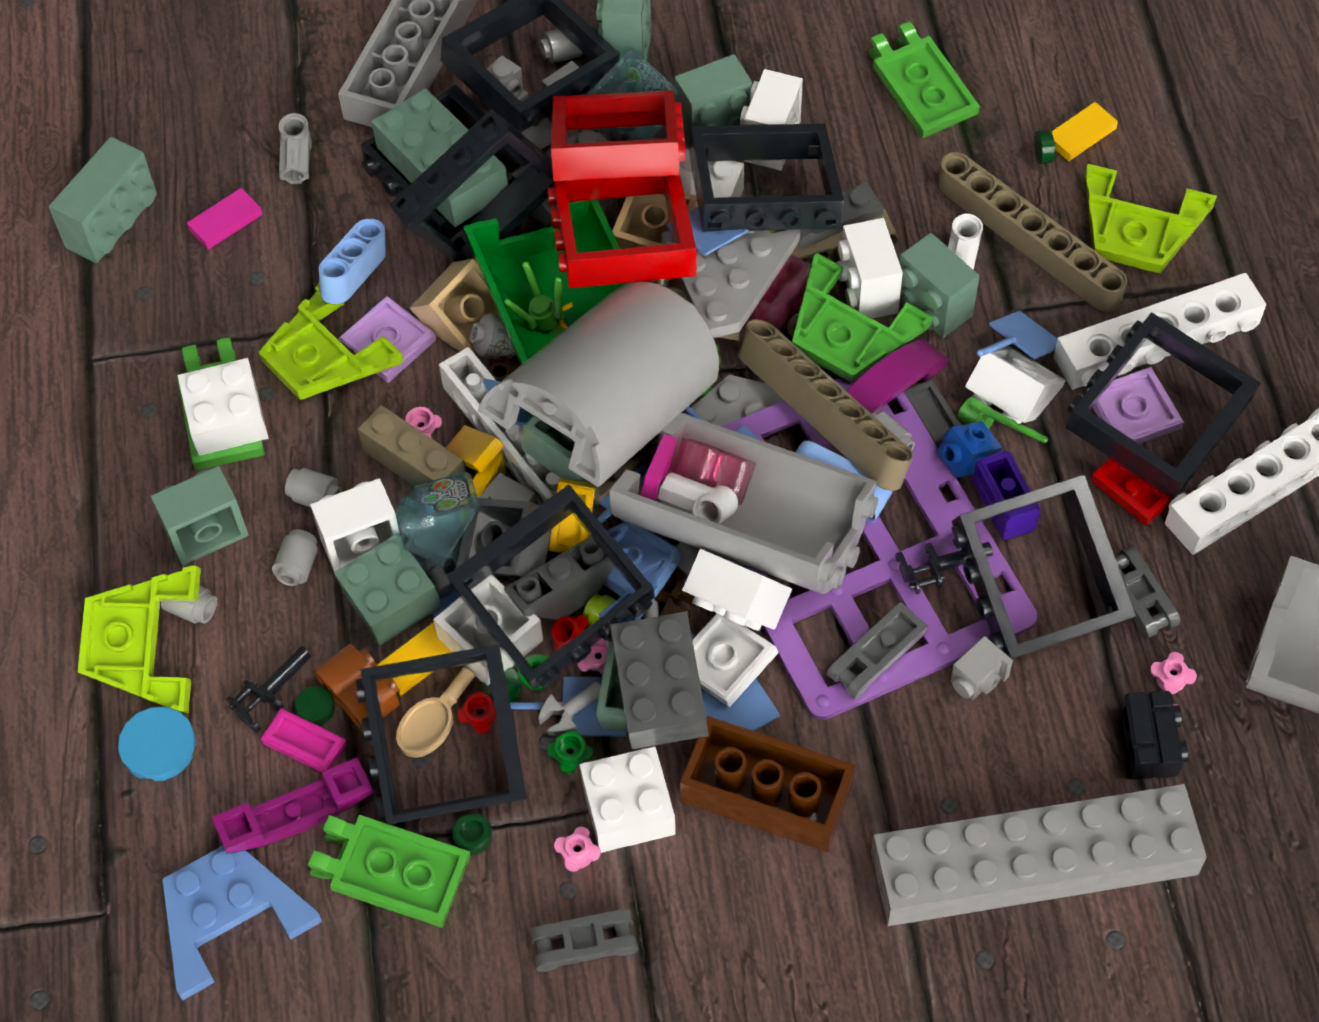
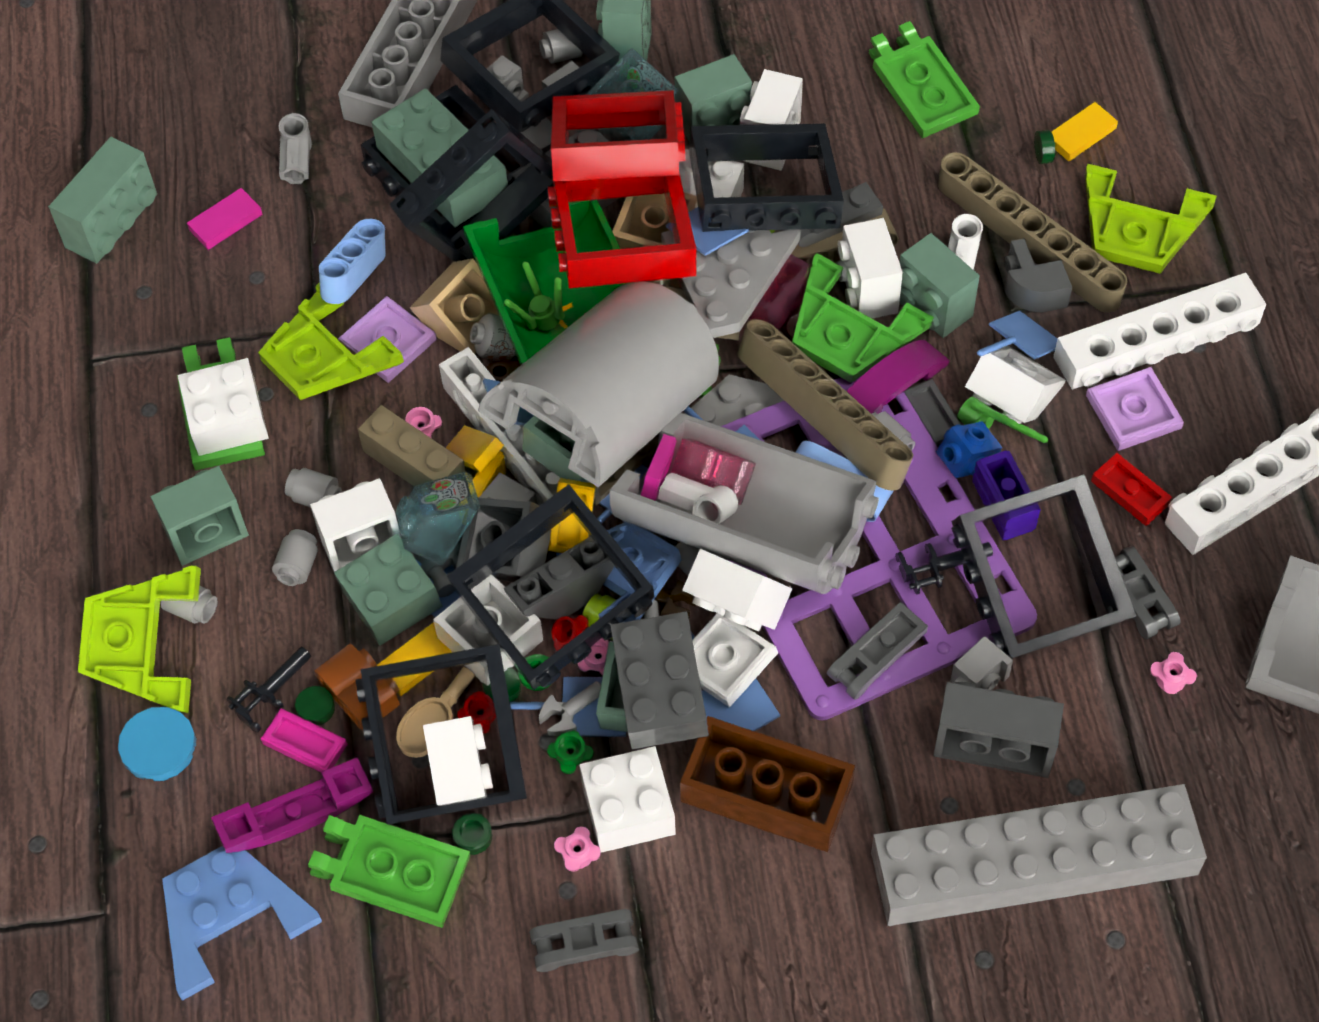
black window [1065,312,1261,500] -> none
black brick [1120,691,1188,779] -> none
none -> white brick [423,716,493,806]
none -> dark grey brick [933,682,1064,778]
none -> dark grey brick [1005,238,1072,312]

